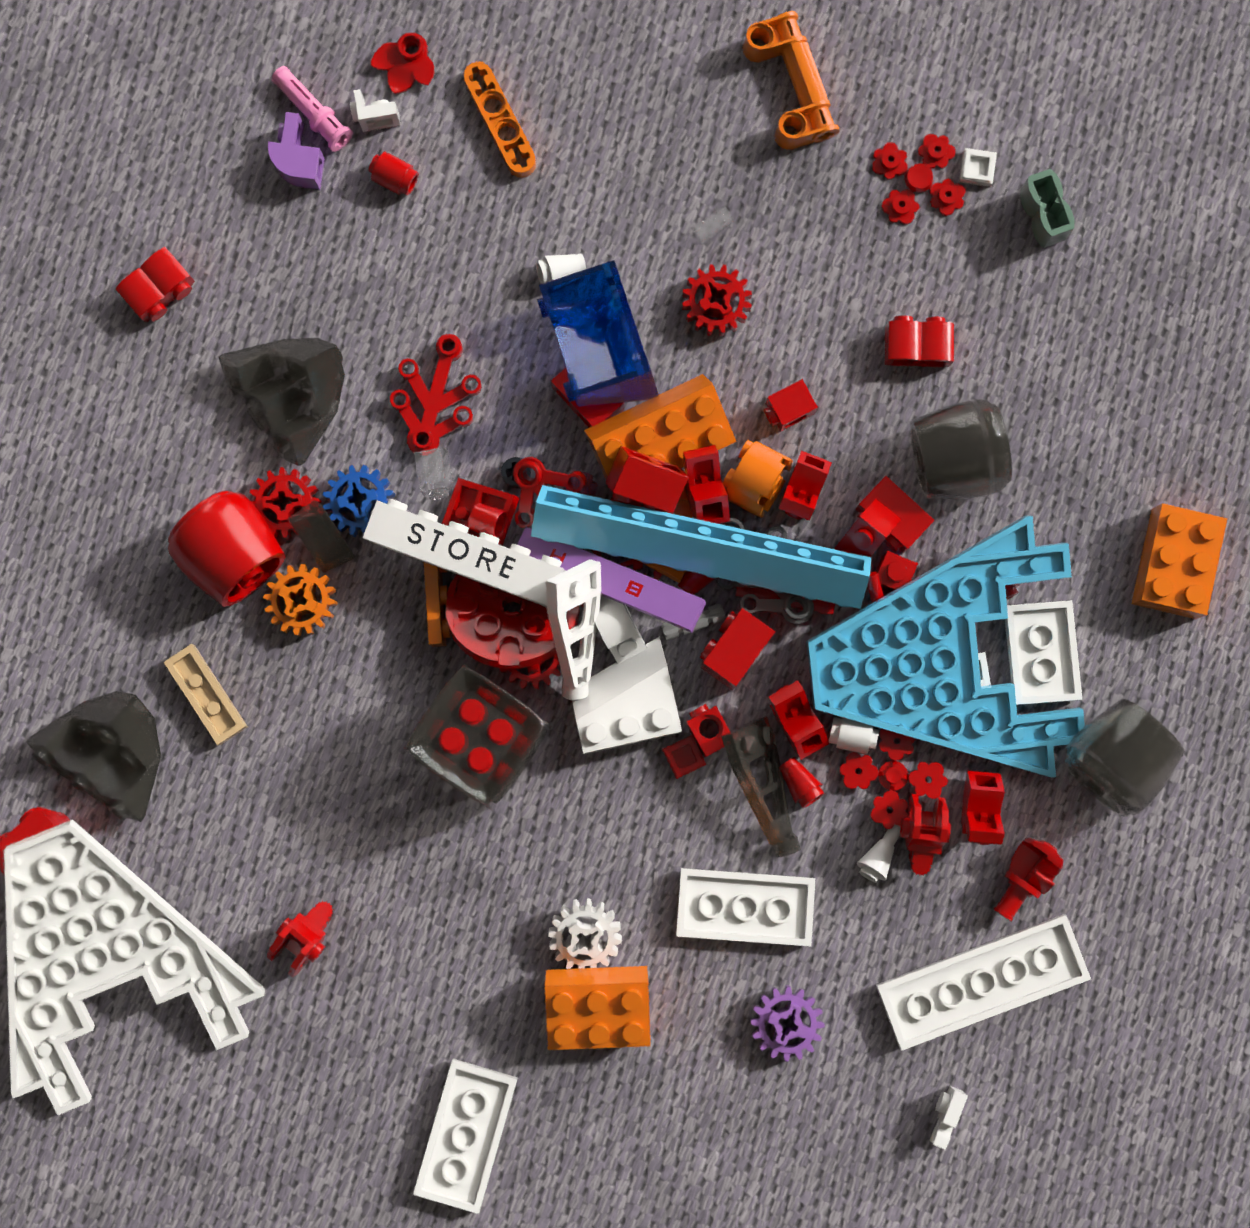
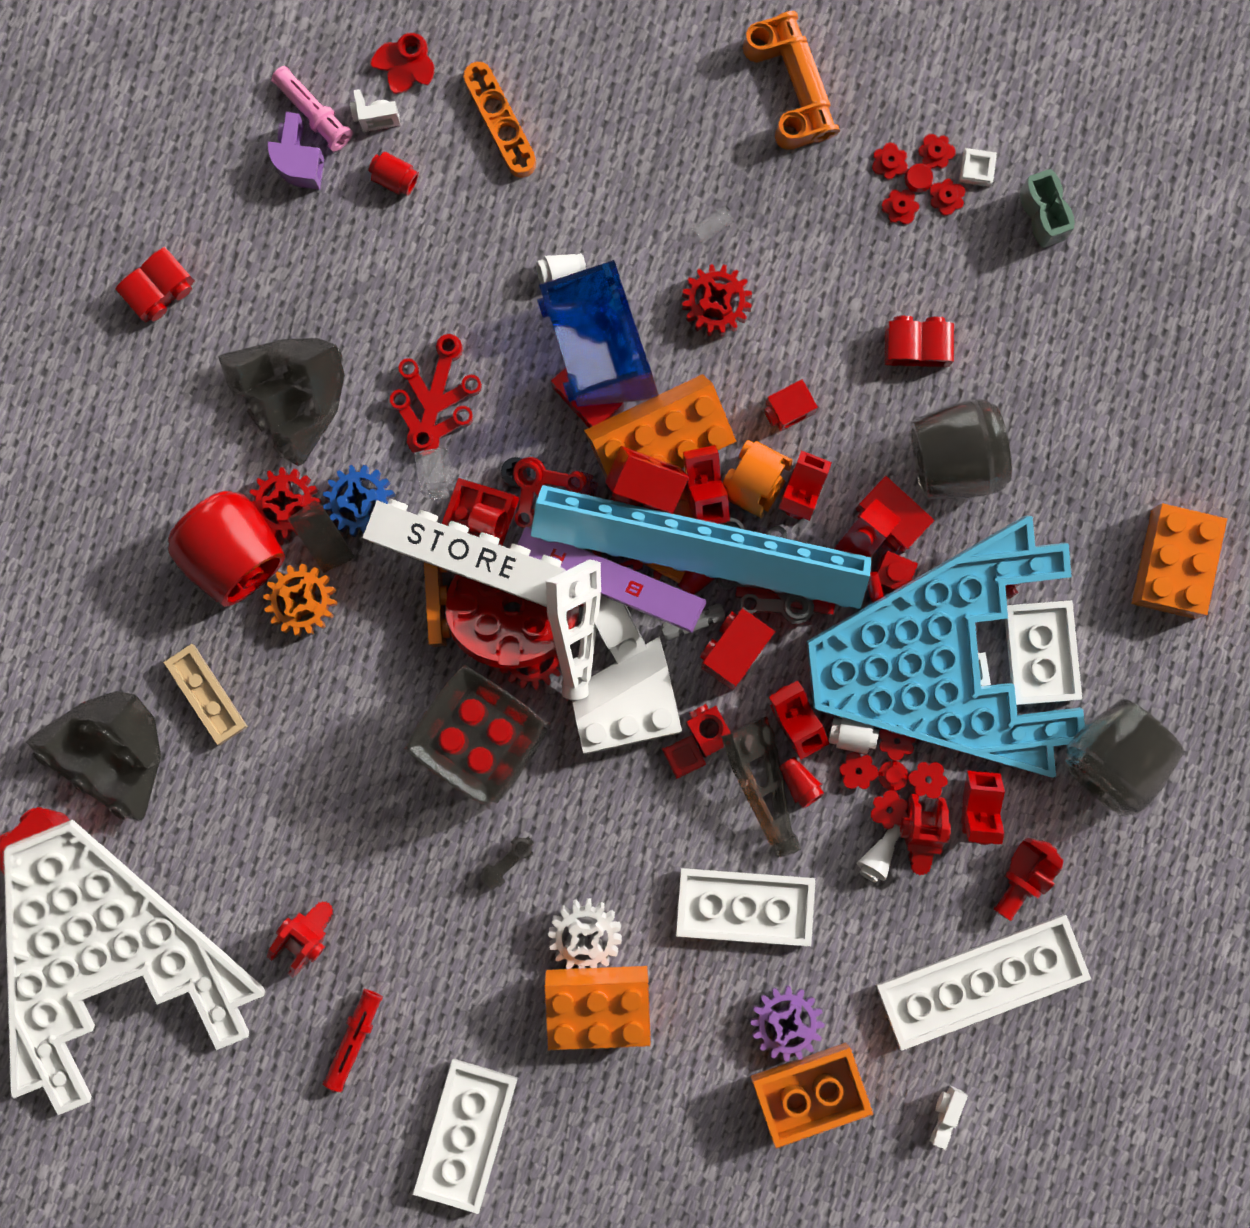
none -> red pin [322,989,383,1092]
none -> clear smoke bar [480,836,535,890]
none -> orange brick [750,1043,873,1148]

